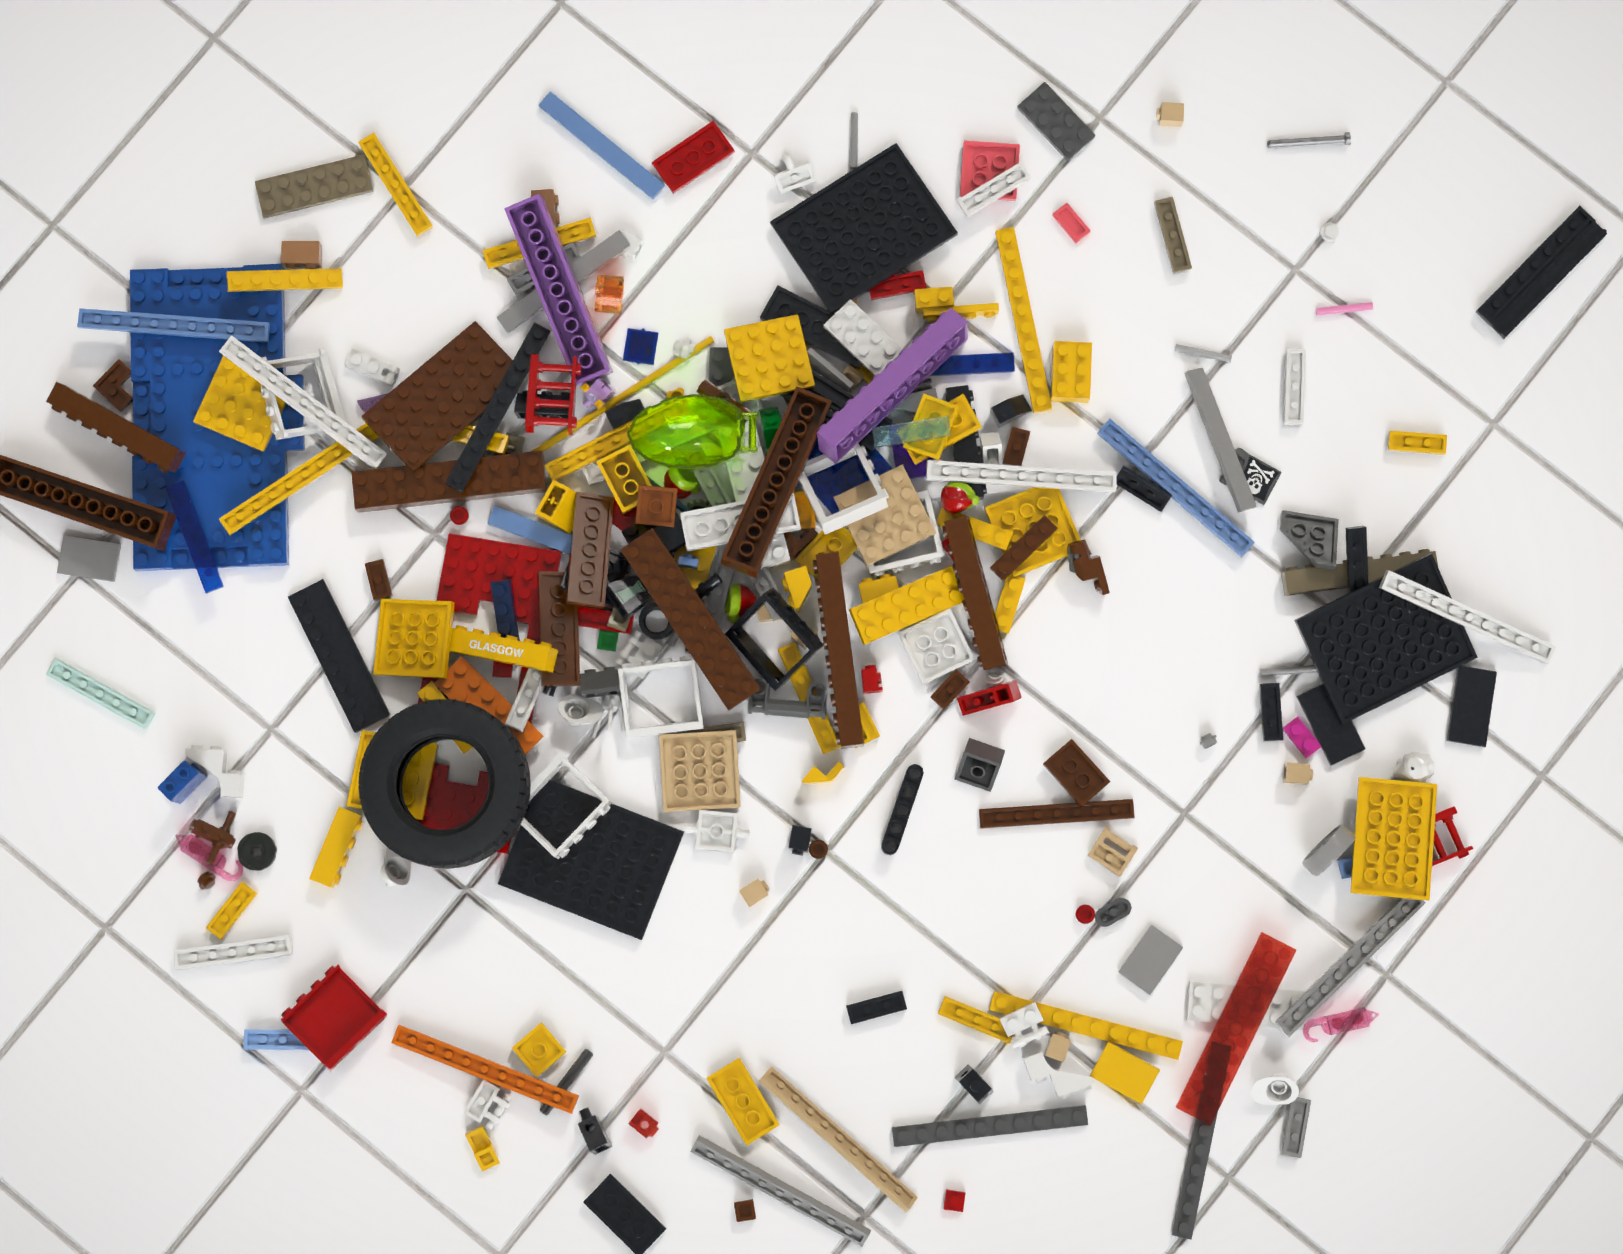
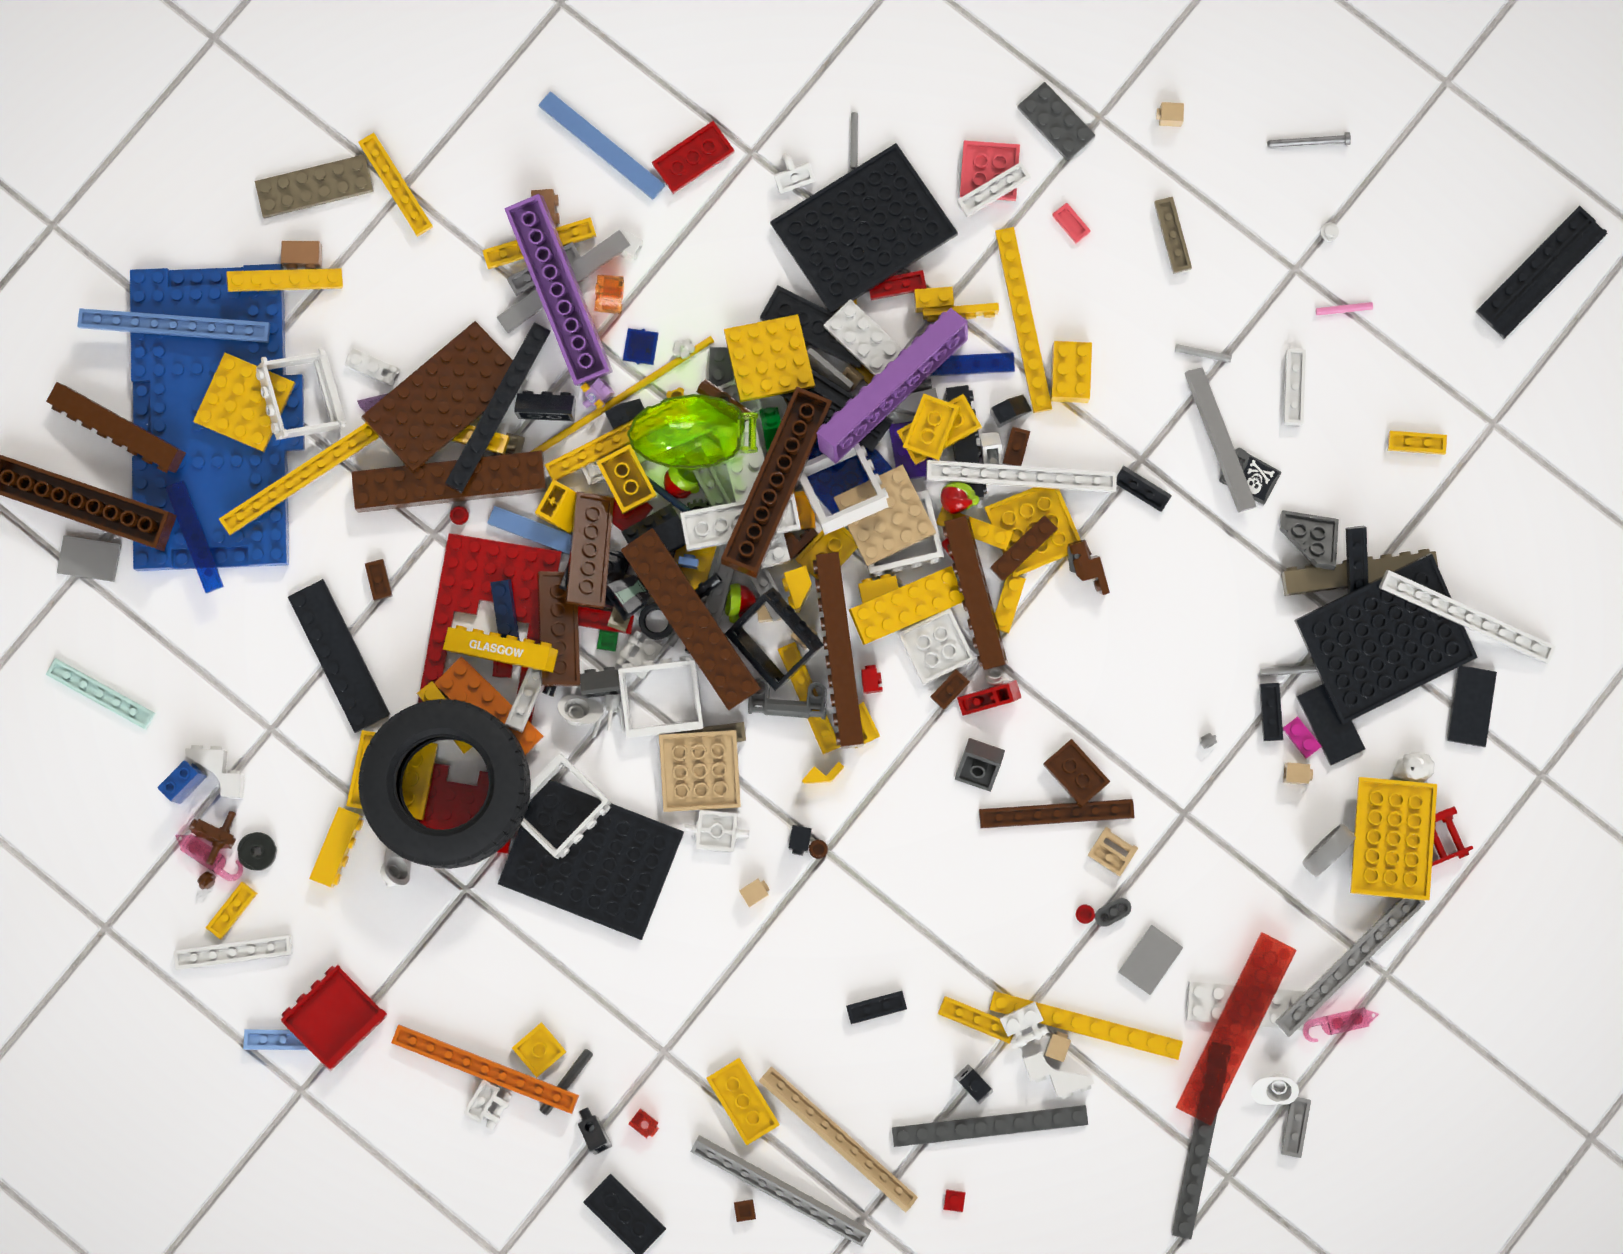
reddish brown plate [93,359,133,412] -> none
white plate [219,335,387,469] -> none
yellow plate [373,598,455,679] -> none
yellow slope [465,1125,500,1172] -> none
red fence [525,354,581,435] -> none
dark orange plate [635,485,677,527] -> none
clear light blue plate [872,416,952,448] -> none
black beam [881,764,924,856] -> none
yellow tile [1090,1041,1160,1104] -> none
medium blue plate [1097,419,1255,558] -> none
medium blue plate [1337,857,1352,879] -> none

